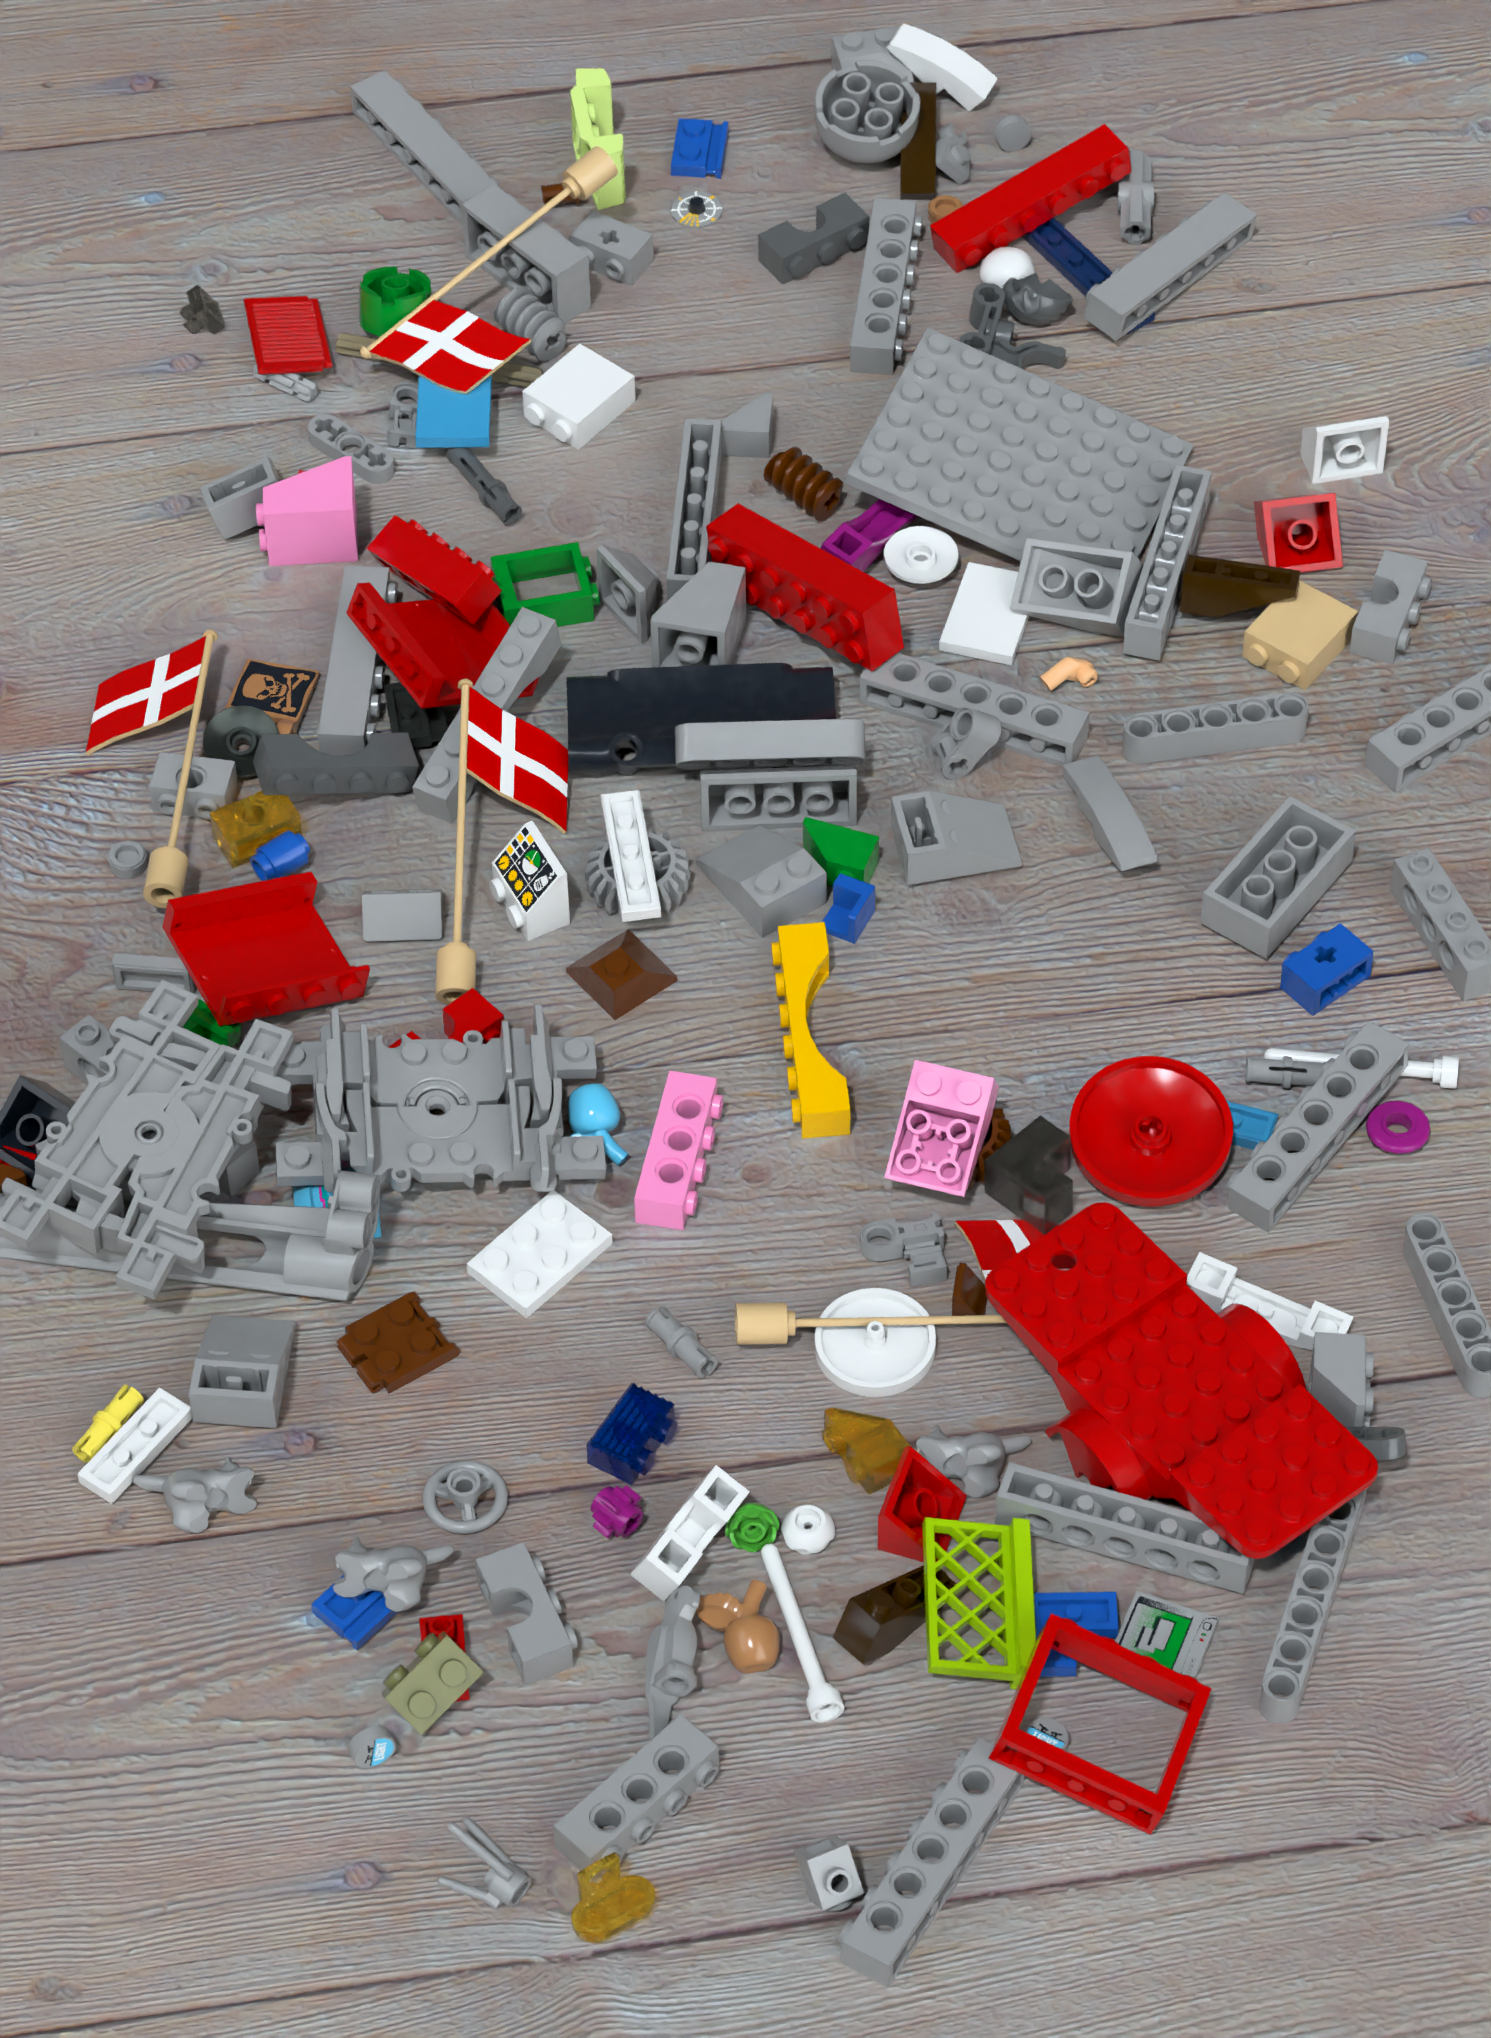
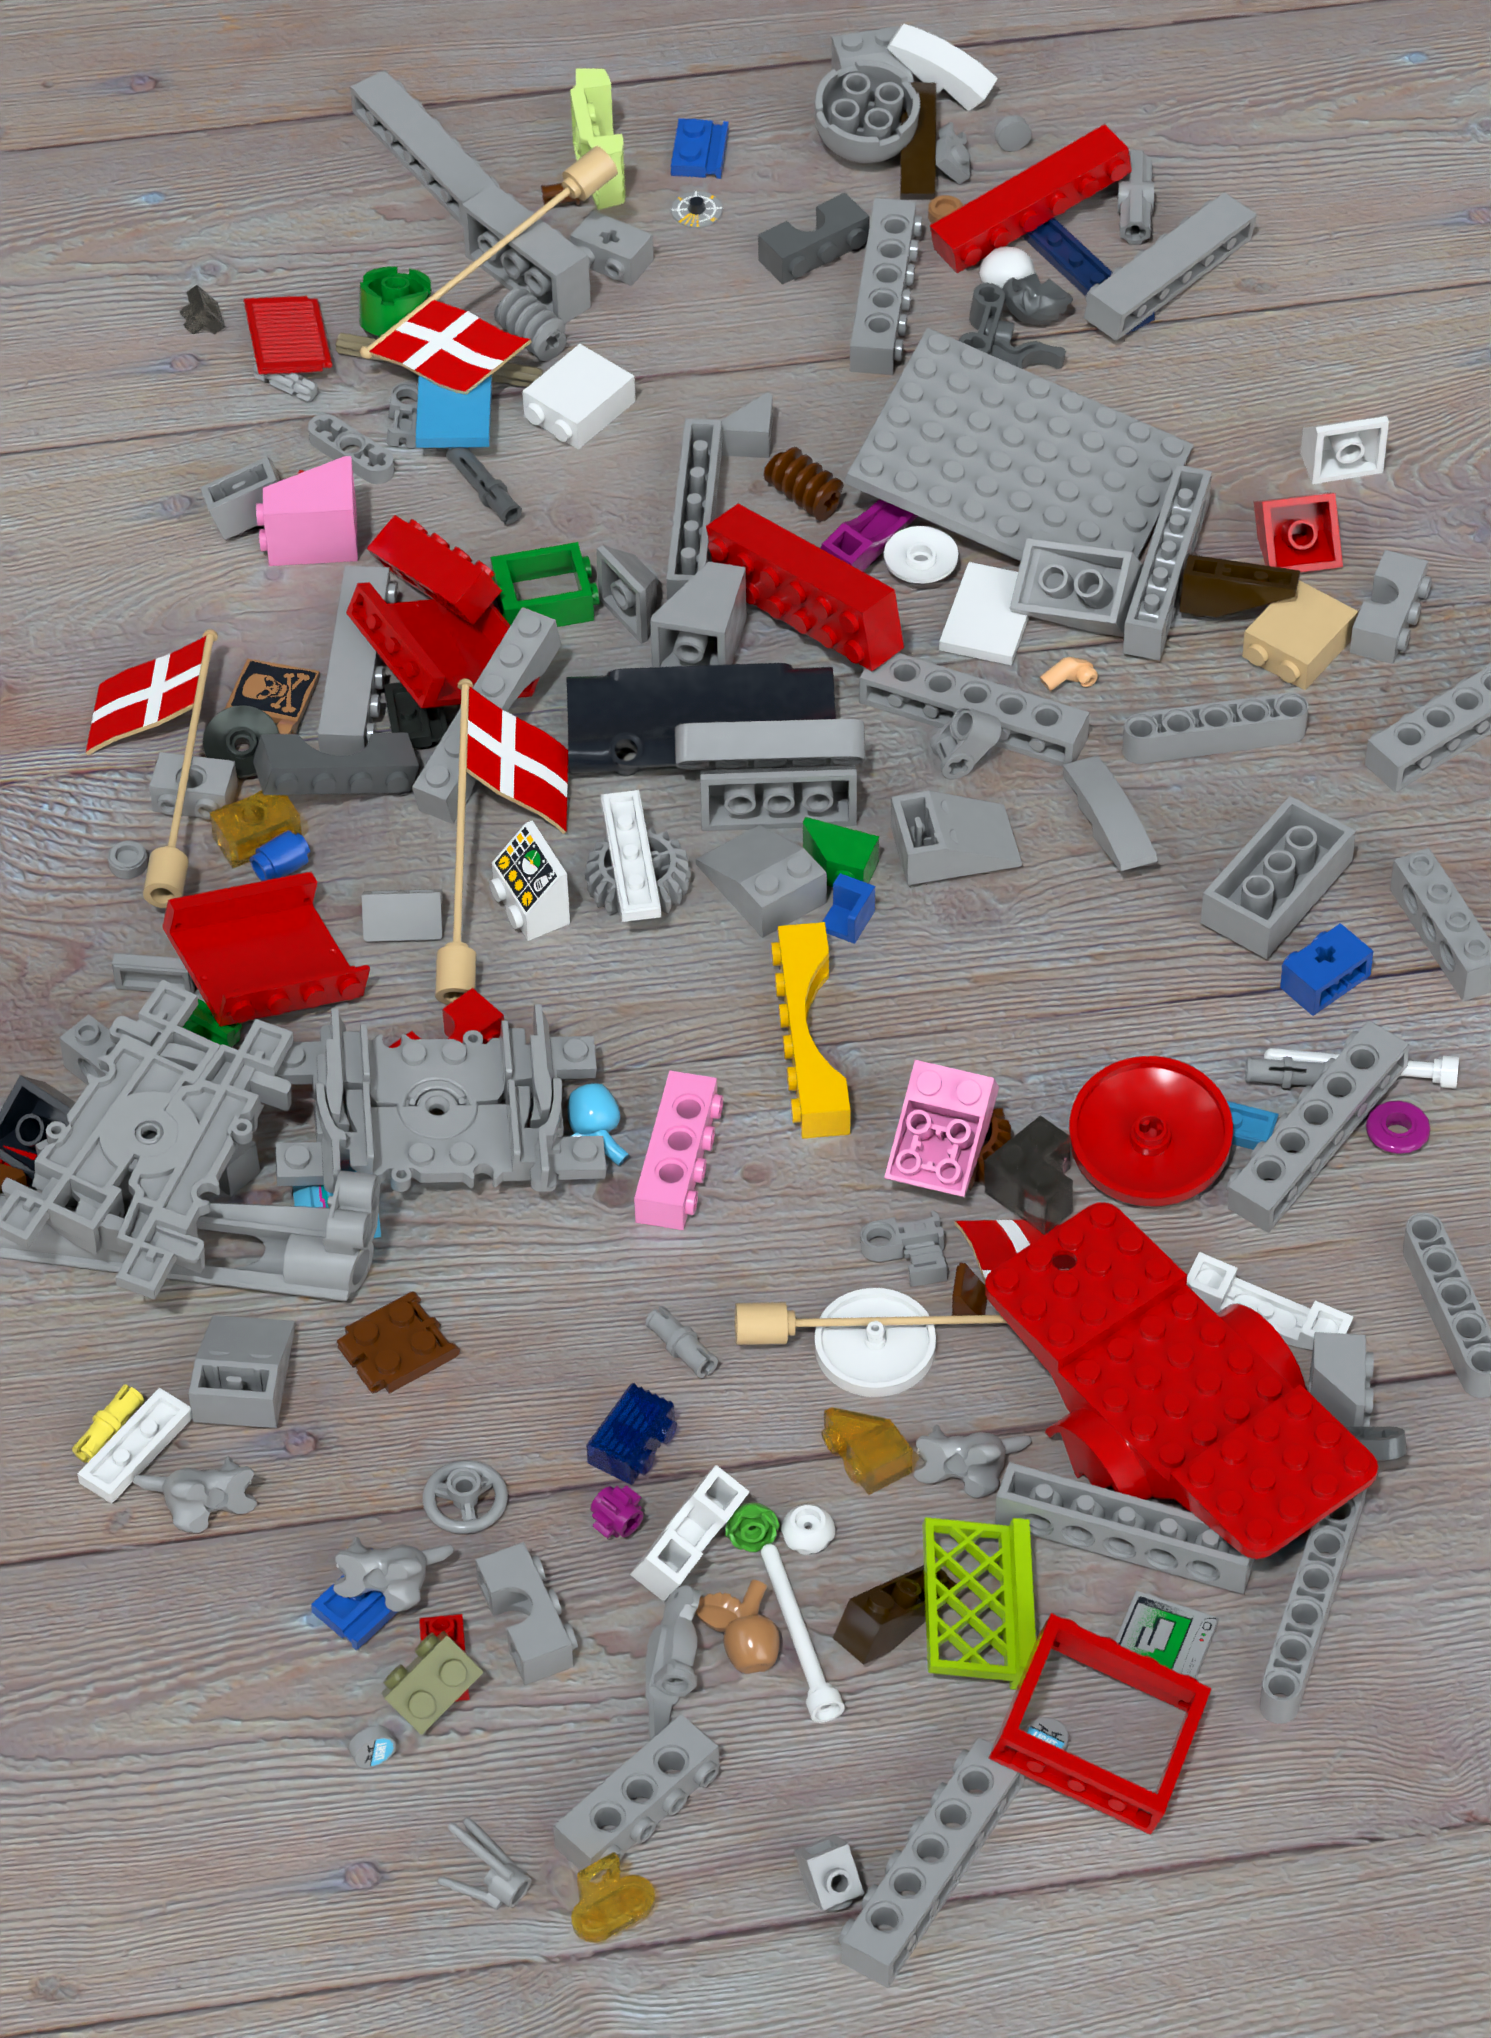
white plate [467,1190,613,1319] -> none
reddish brown slope [566,929,677,1020] -> none
red slope [878,1446,967,1563] -> none
blue plate [1033,1592,1118,1677] -> none

